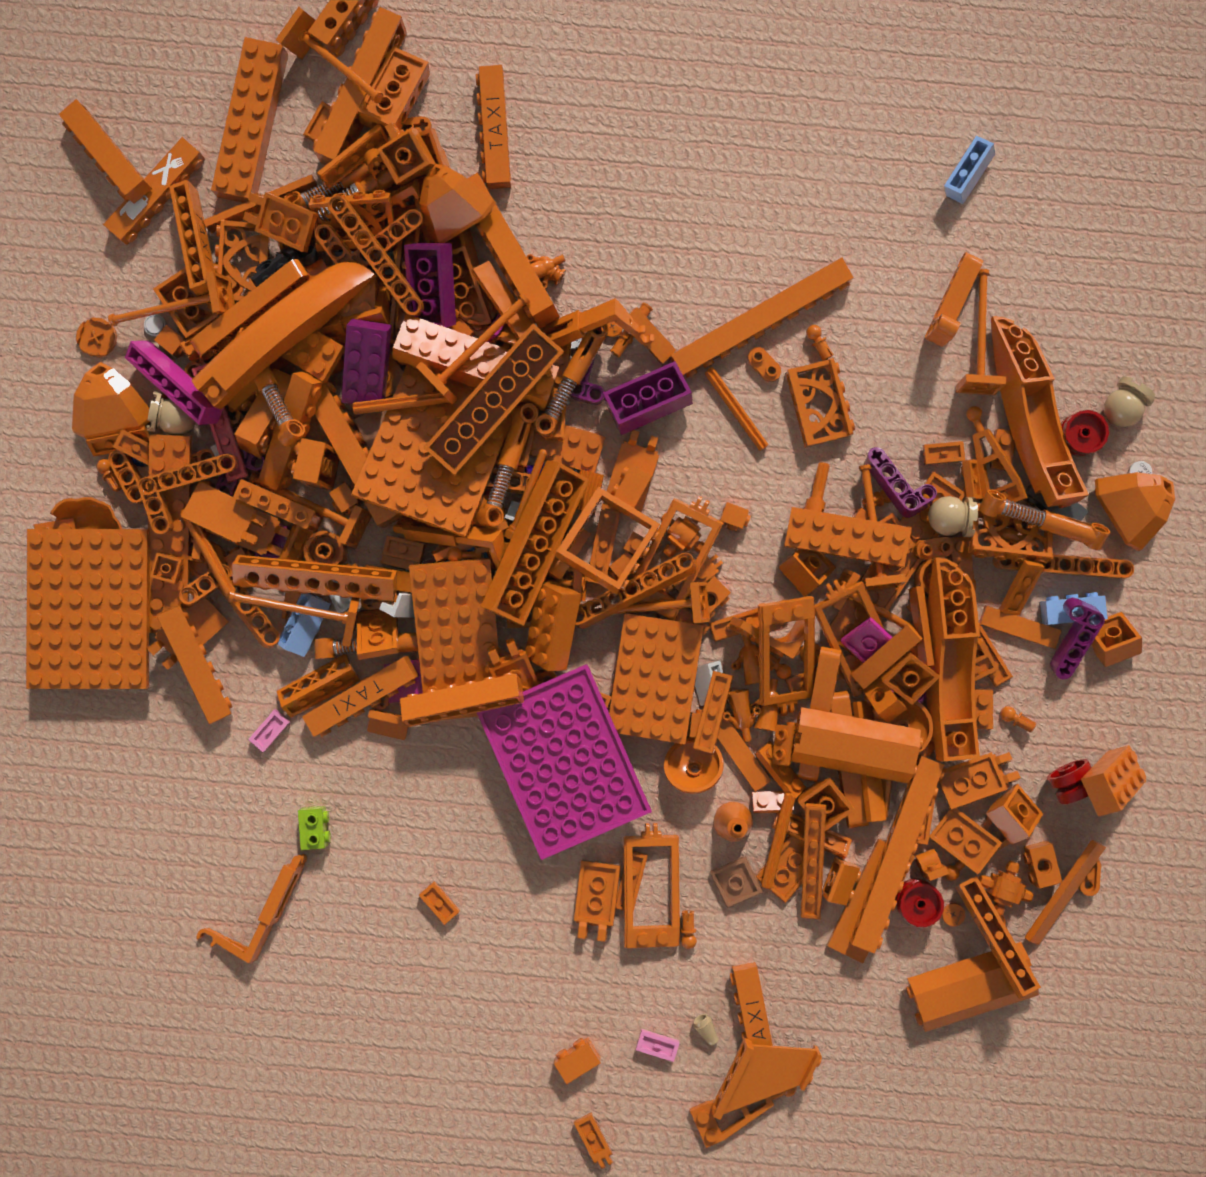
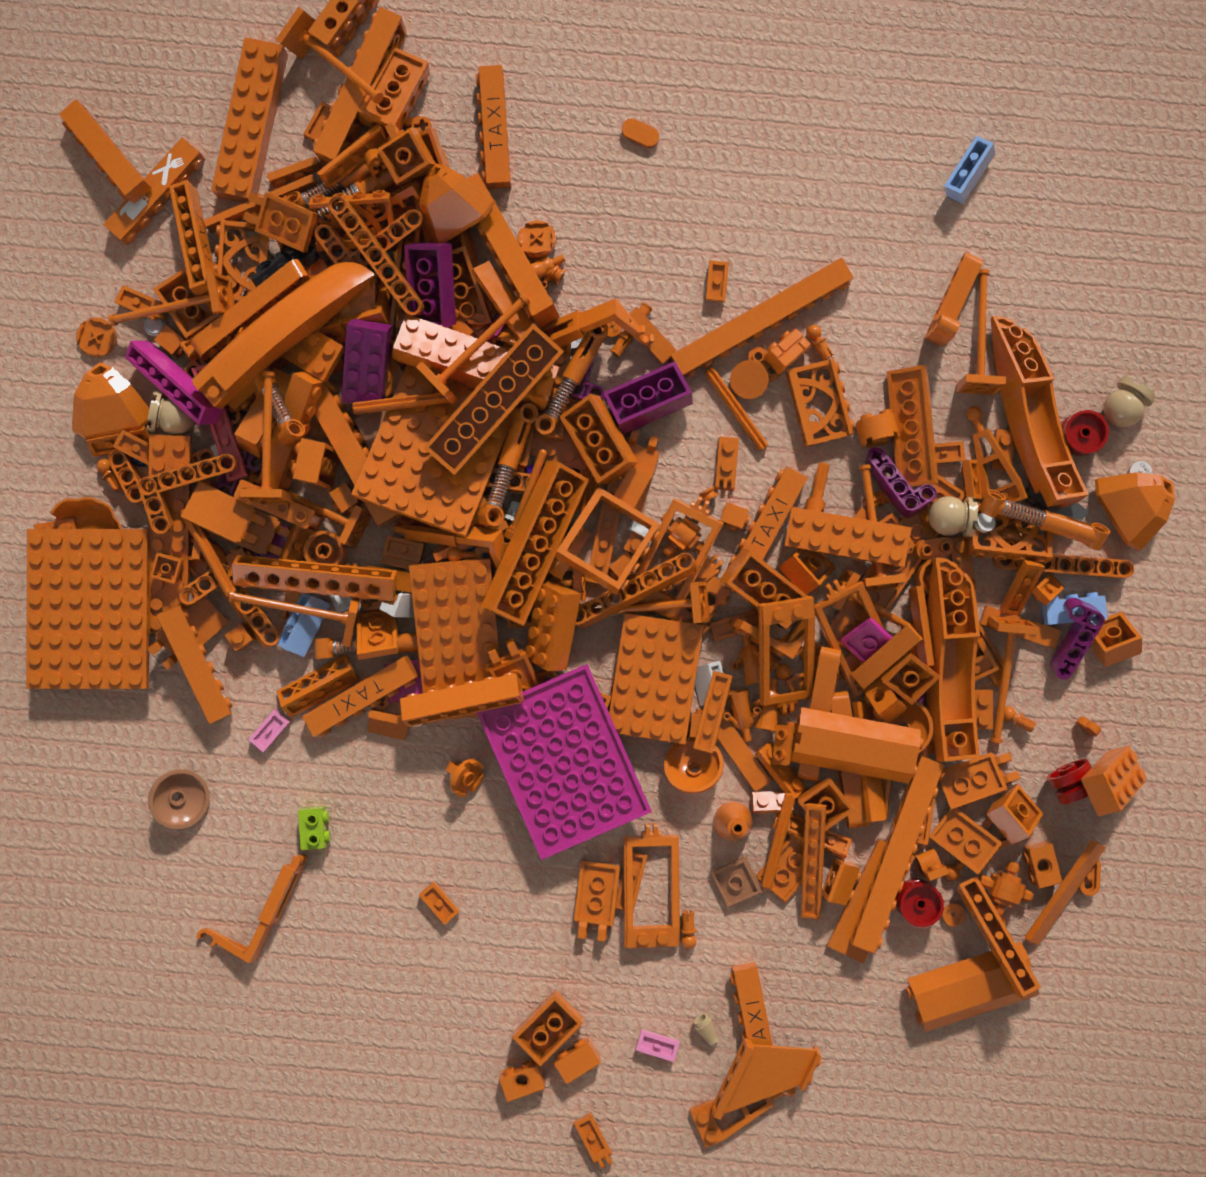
none -> orange hinge [114,285,168,321]
none -> nougat dish [148,769,210,829]
none -> orange brick [225,624,257,651]
none -> orange tile [240,371,291,502]
none -> orange hinge [266,157,322,187]
none -> orange tile [445,759,484,797]
none -> orange brick [499,1060,546,1102]
none -> orange brick [512,989,584,1067]
none -> orange tile [517,220,557,258]
none -> orange brick [559,394,638,484]
none -> orange tile [622,118,659,148]
none -> white tile [628,520,648,537]
none -> orange bush [699,486,718,503]
none -> orange plate [705,260,729,303]
none -> orange hinge [715,436,739,491]
none -> orange brick [719,549,808,630]
none -> orange brick [728,466,808,566]
none -> orange tile [730,359,770,399]
none -> orange brick [764,329,811,374]
none -> orange brick [855,409,900,448]
none -> orange plate [887,365,939,487]
none -> white tile [974,513,995,533]
none -> orange tile [988,616,1039,743]
none -> orange plate [1031,573,1065,606]
none -> orange tile [1076,716,1101,737]

